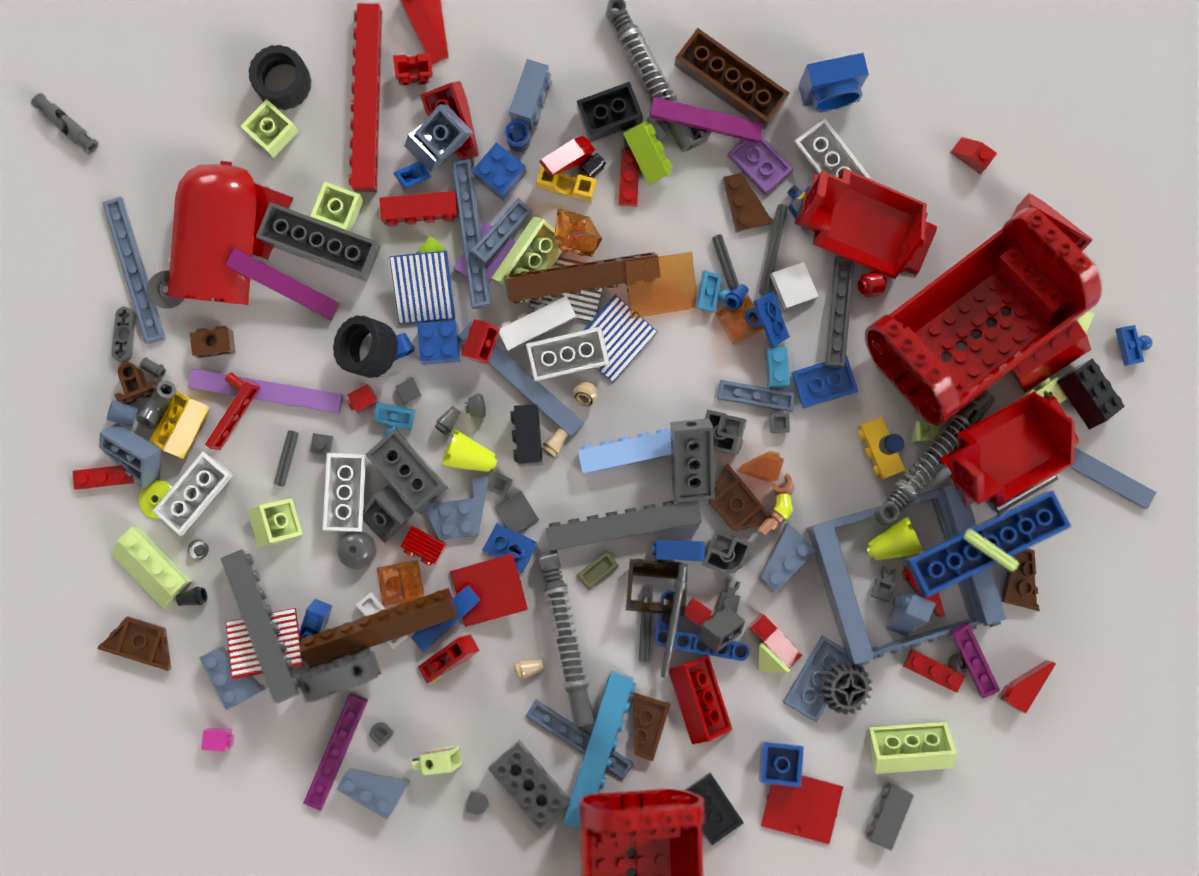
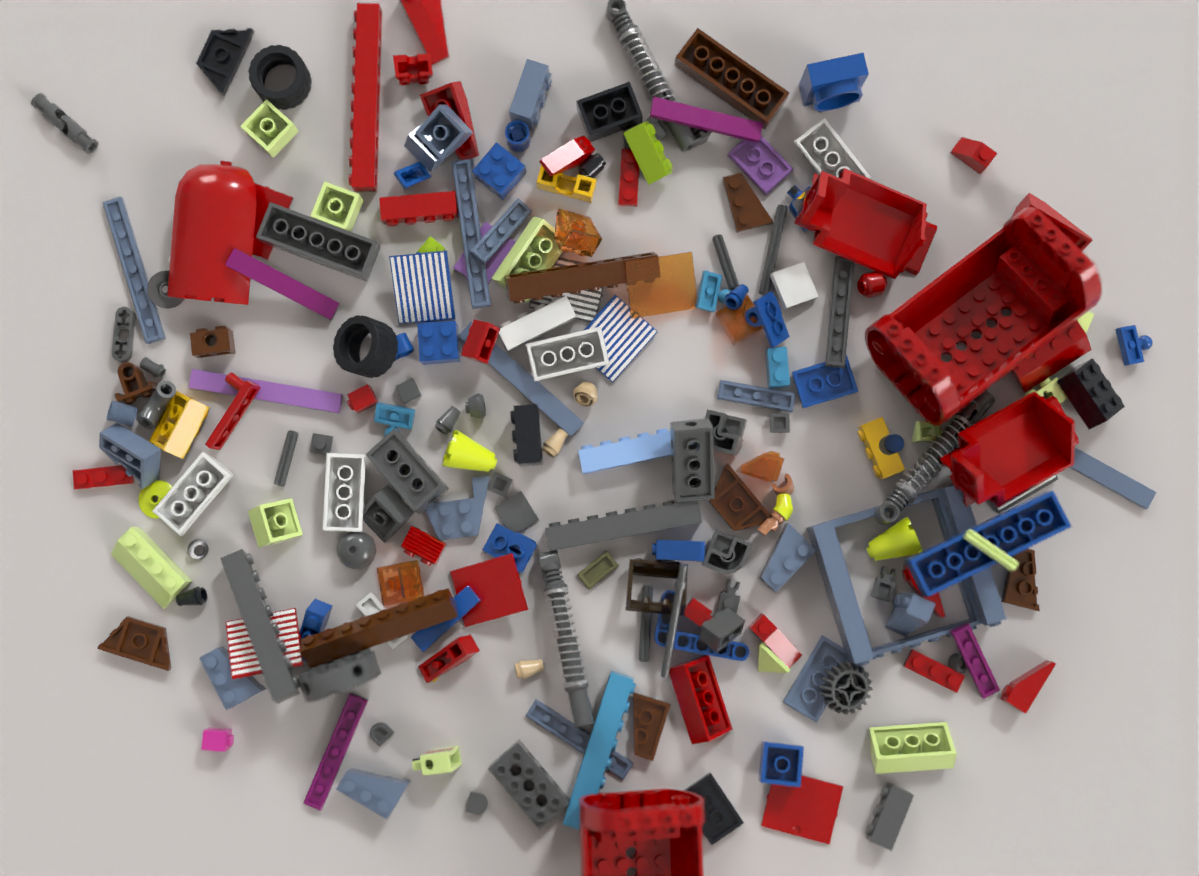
none -> black wing [196,28,254,96]

